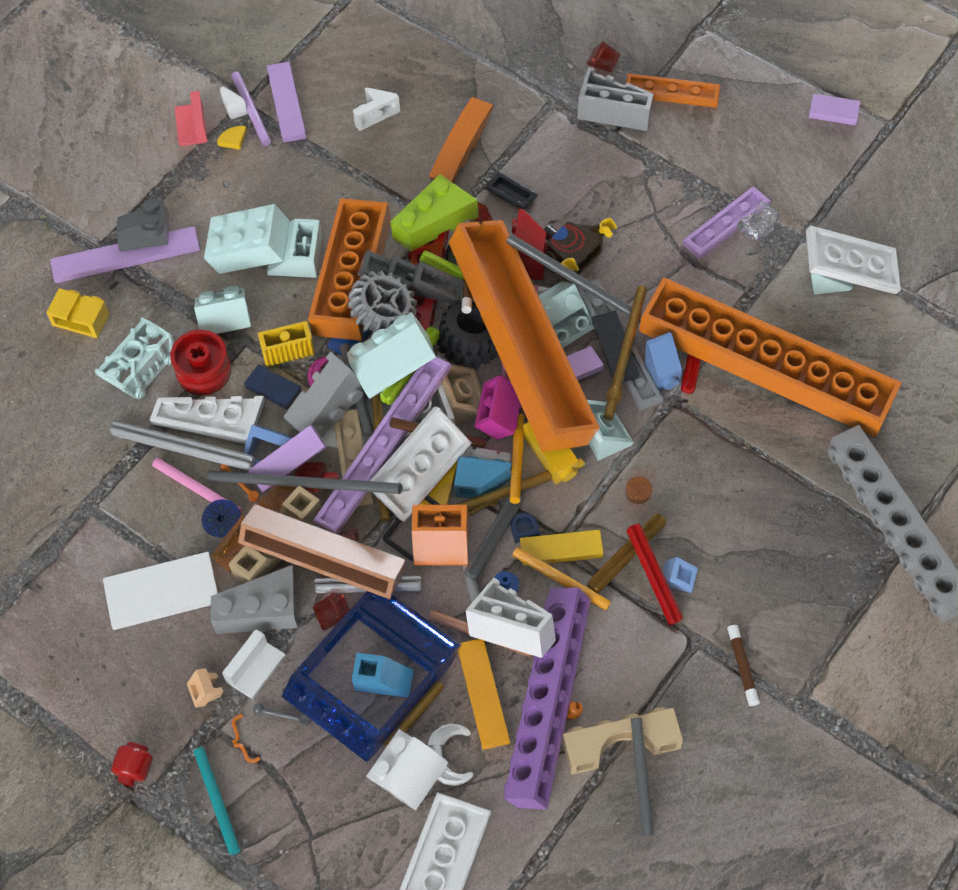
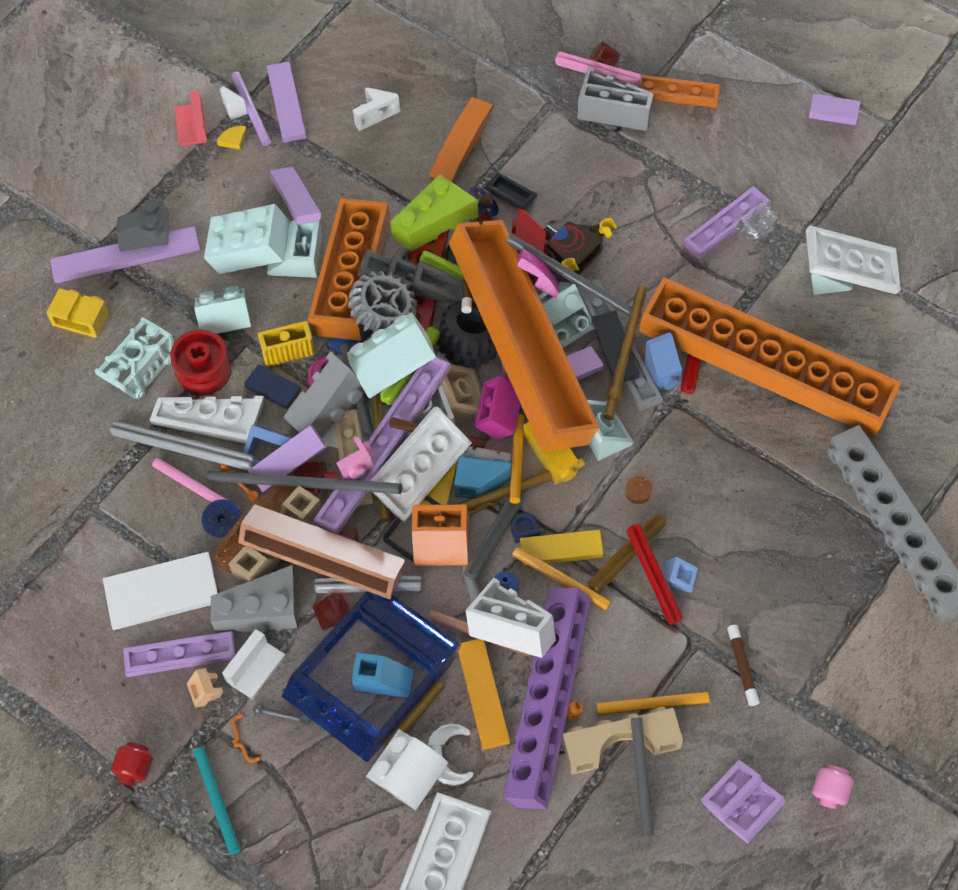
none -> lavender tile [123,630,236,677]
none -> lavender tile [270,166,321,225]
none -> bright pink bracket [336,436,374,480]
none -> piece [469,188,499,217]
none -> dark pink slope [517,248,559,298]
none -> bright pink axle [555,52,642,87]
none -> light orange bar [596,692,709,715]
none -> lavender slope [701,760,786,844]
none -> bright pink head [812,764,854,810]

